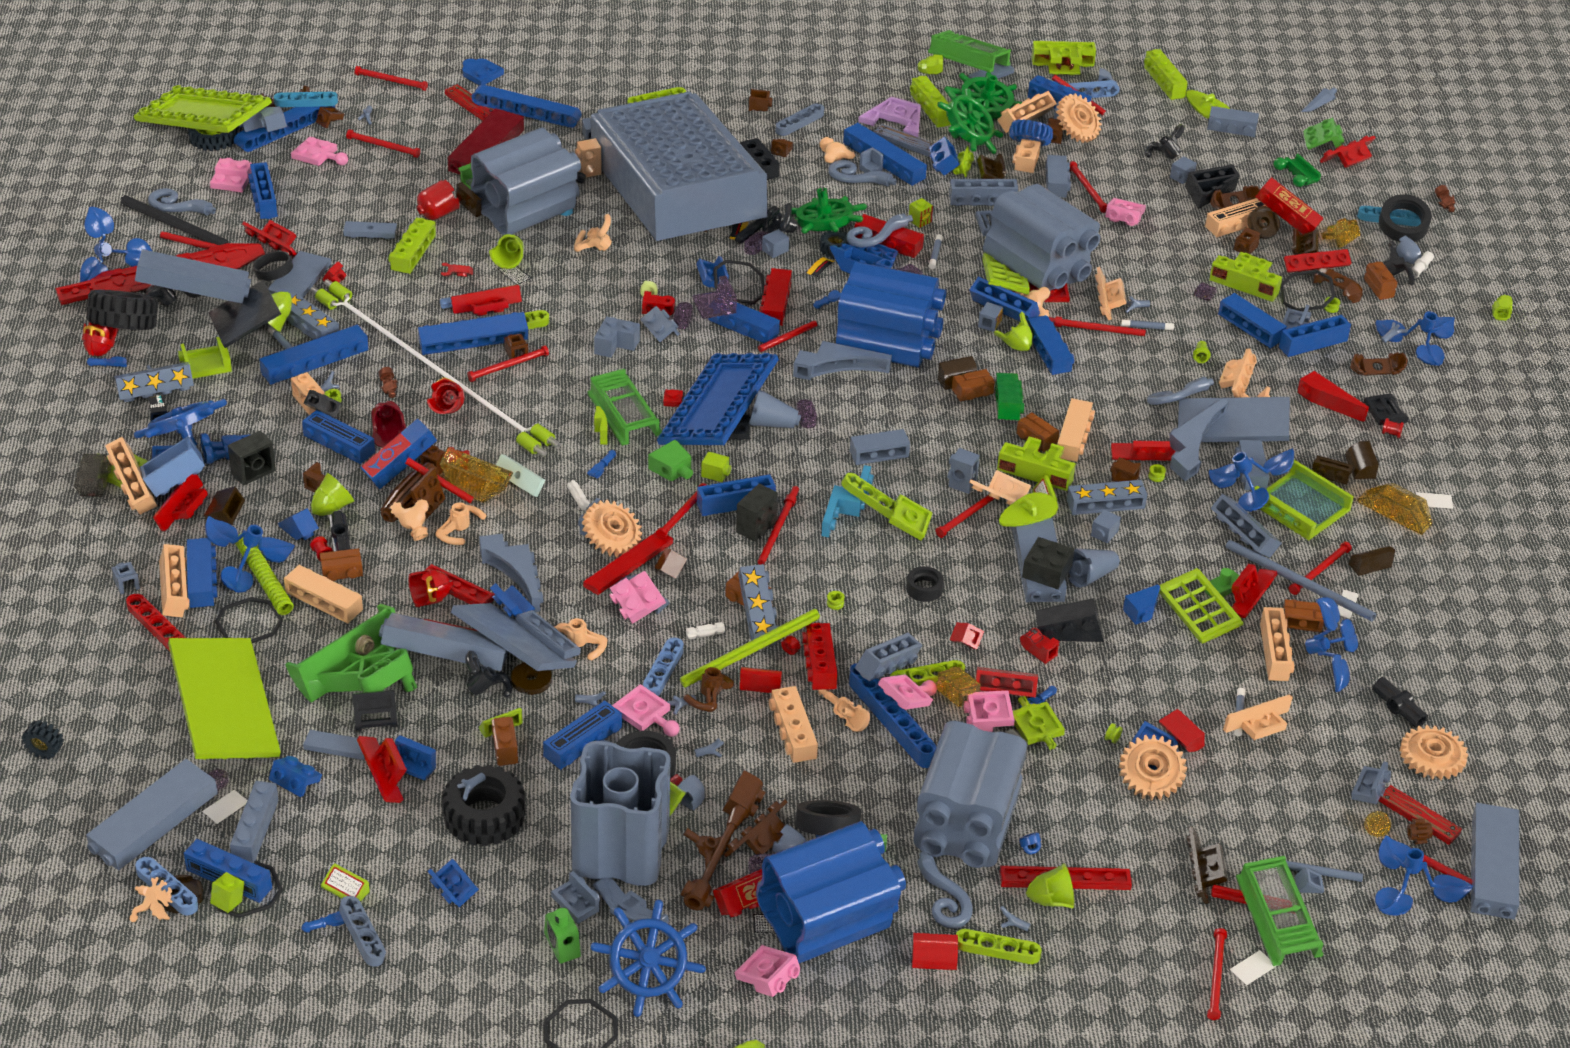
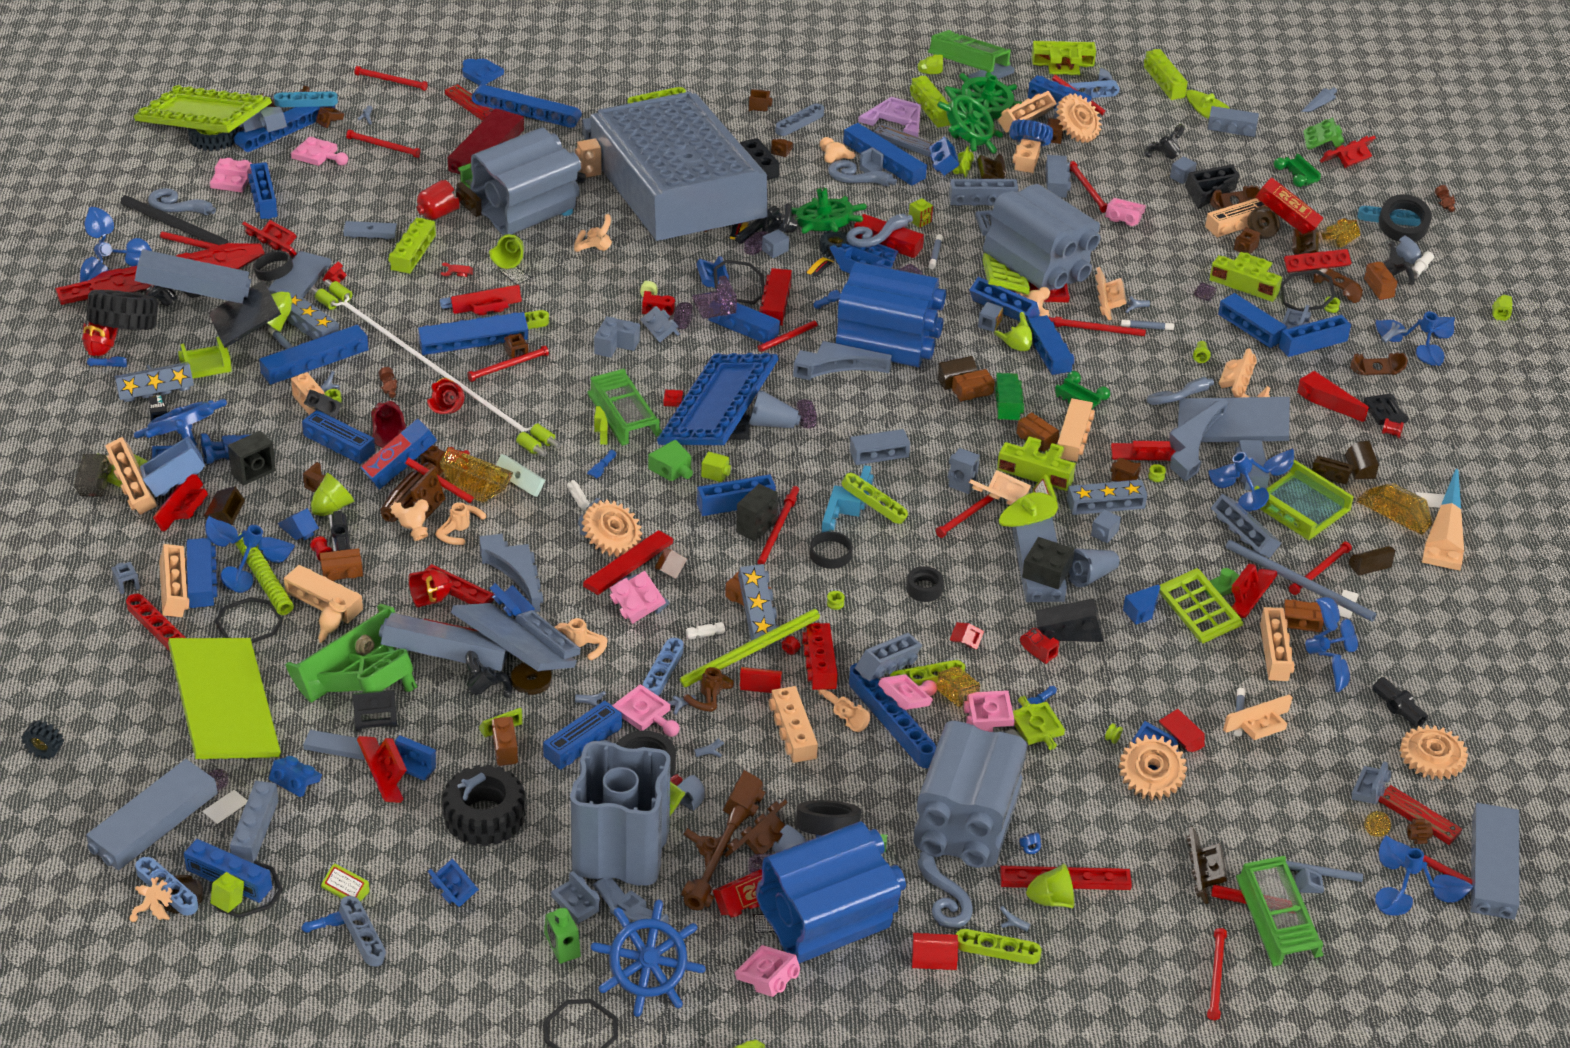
red bar [656,483,707,540] -> none
lime tile [889,494,933,541] -> none
red brick [975,667,1038,697] -> none
white sticker [1230,950,1276,985] -> none
none -> light nougat animal [318,596,347,643]
none -> black tyre [810,531,853,569]
none -> green gear [1055,371,1111,409]
none -> light nougat plate [1422,469,1464,571]

